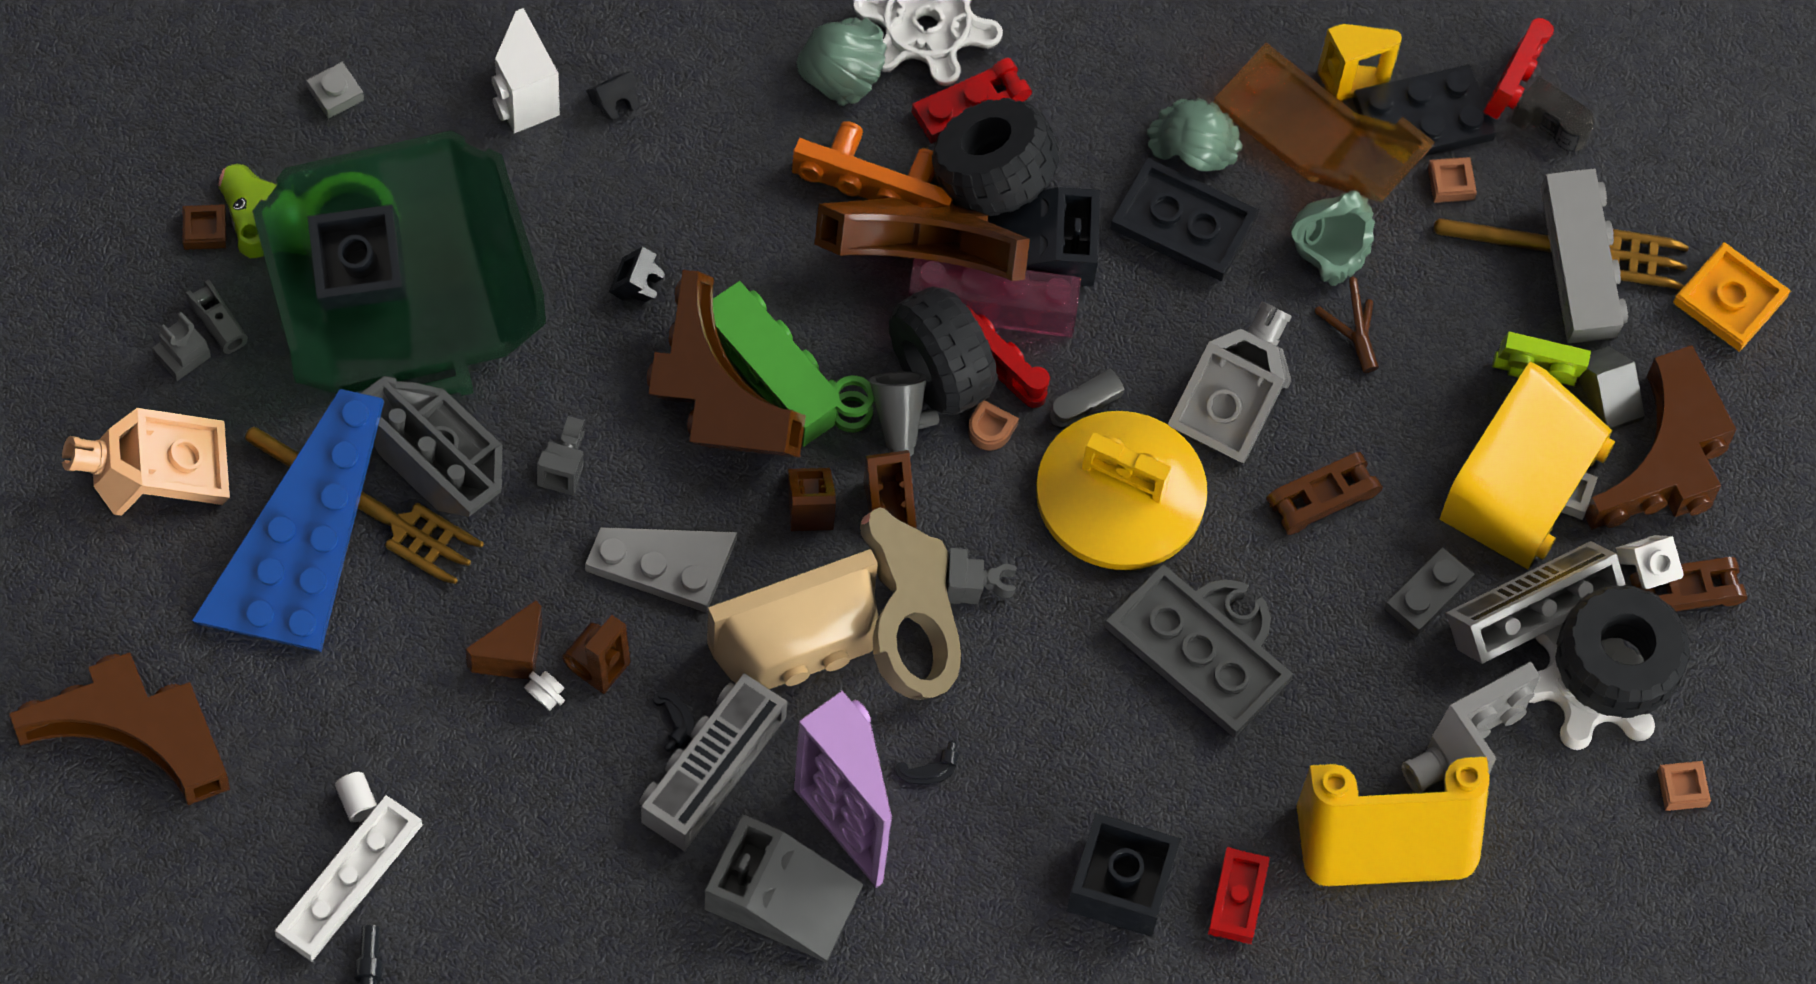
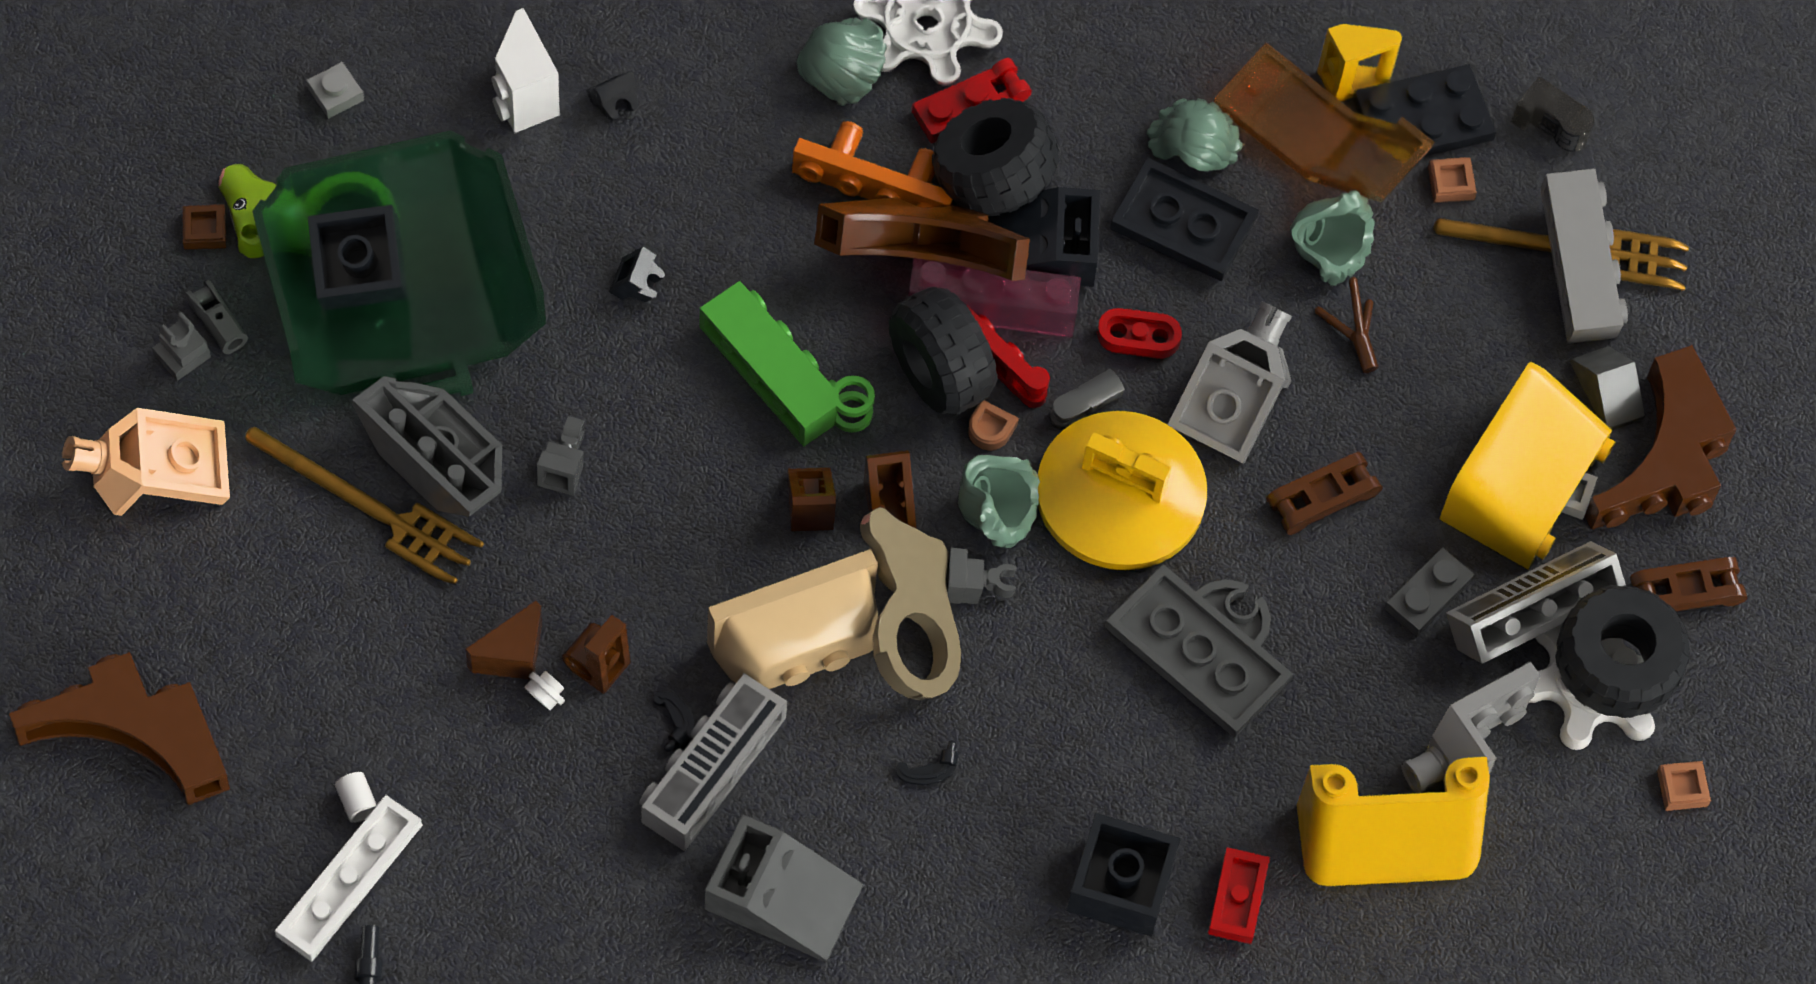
blue wing [192,389,384,652] -> none
light grey wing [585,527,737,613] -> none
reddish brown arch [647,270,806,458] -> none
lavender slope [794,691,892,888] -> none
dark grey piece [869,371,939,456] -> none
red plate [1483,18,1554,120] -> none
lime plate [1492,331,1591,386] -> none
white bracket [1616,535,1684,589] -> none
light orange plate [1673,242,1791,352] -> none
none -> sand green hair [958,455,1040,548]
none -> red plate [1097,308,1182,358]

